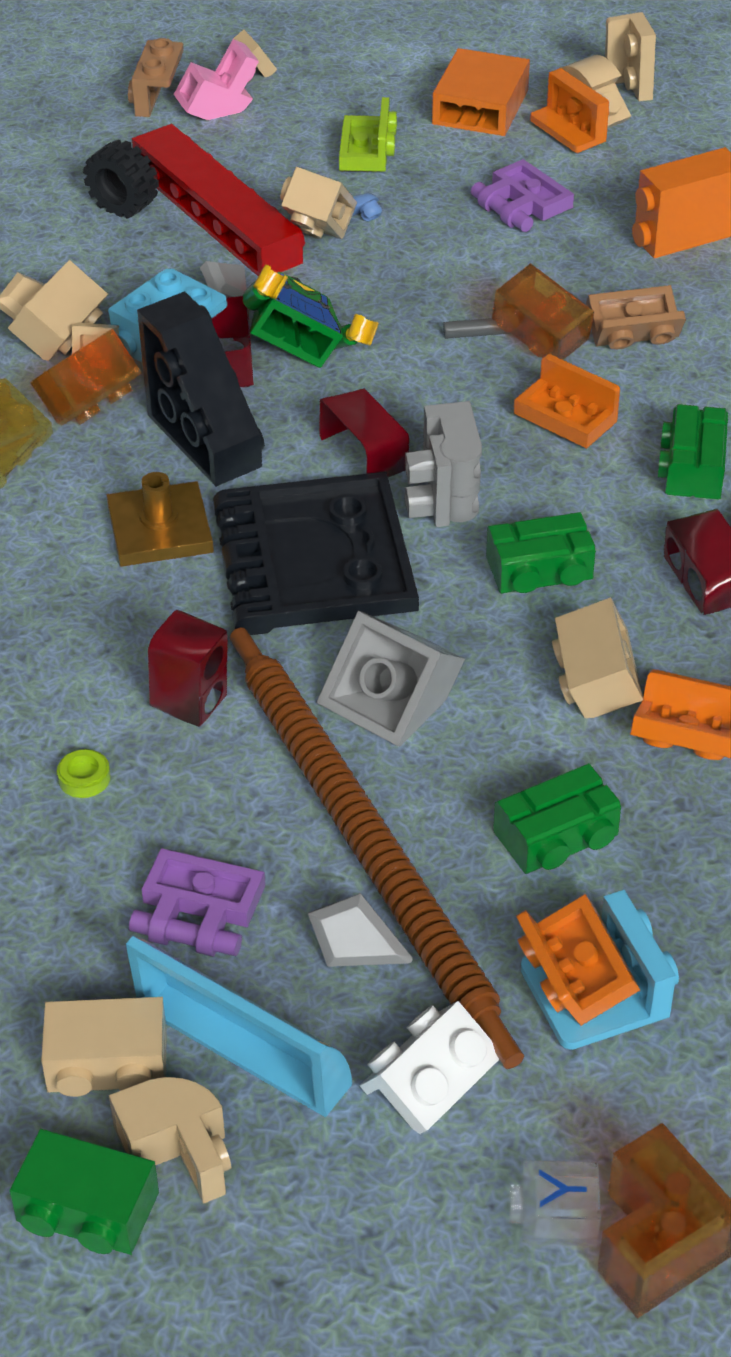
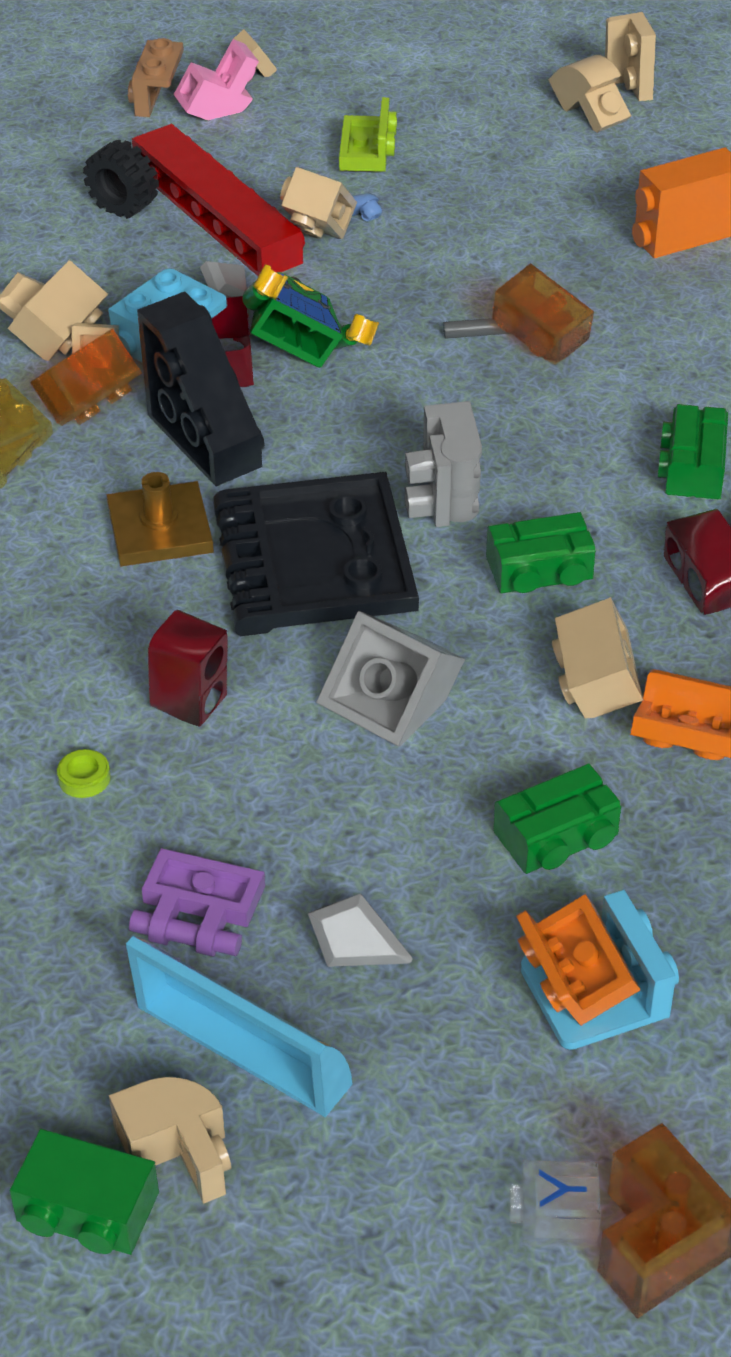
tan brick [41,997,167,1097] -> none
dark orange hose [229,628,524,1069] -> none
dark red piece [319,388,410,477] -> none
white bracket [360,1001,499,1134] -> none
orange brick [432,48,530,136] -> none
medium lavender plate [471,159,574,232] -> none
orange bracket [514,354,620,449] -> none
orange bracket [530,68,609,153] -> none
medium nougat bracket [586,285,686,350] -> none

